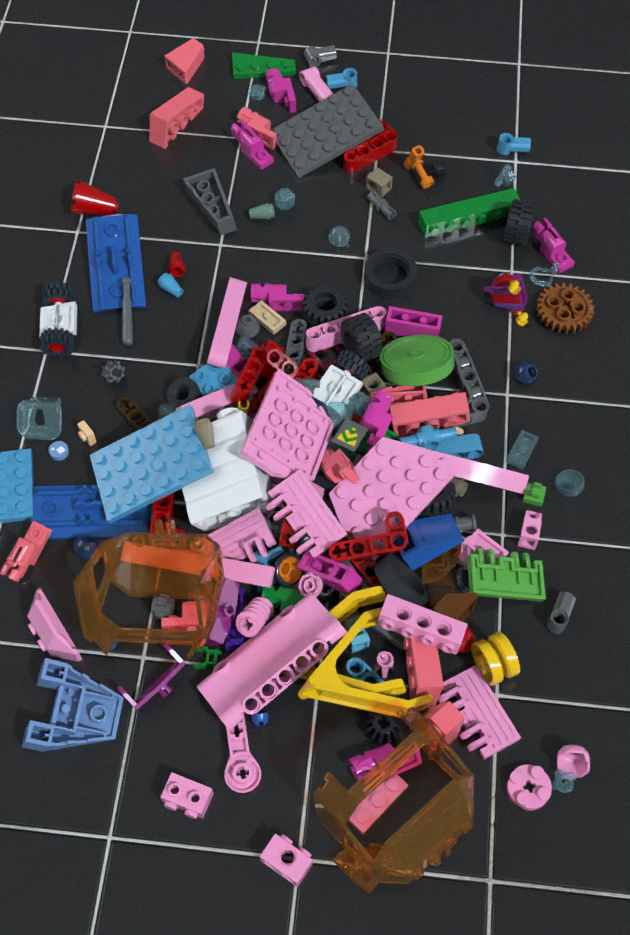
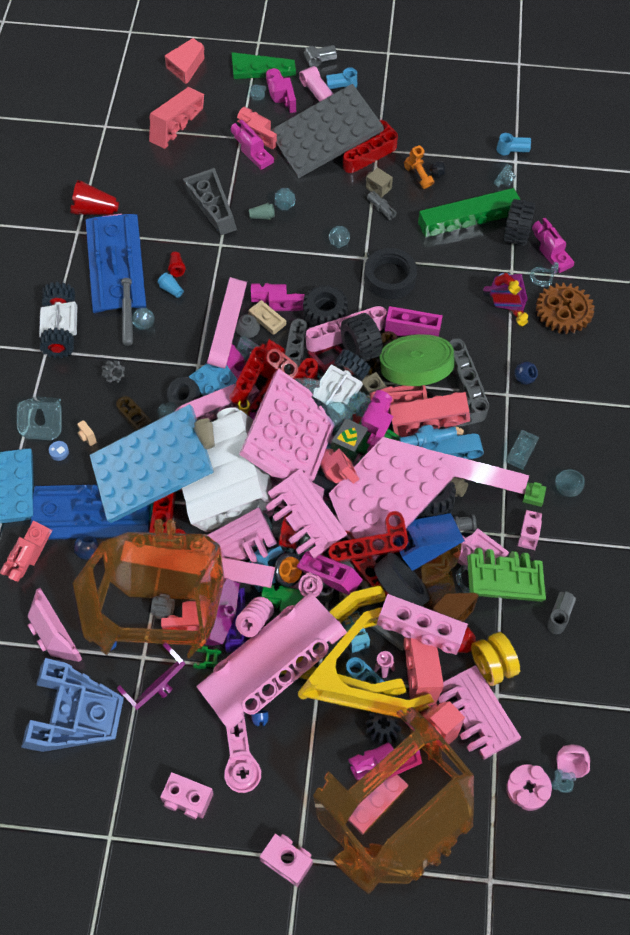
none -> clear light blue piece [132,308,155,330]

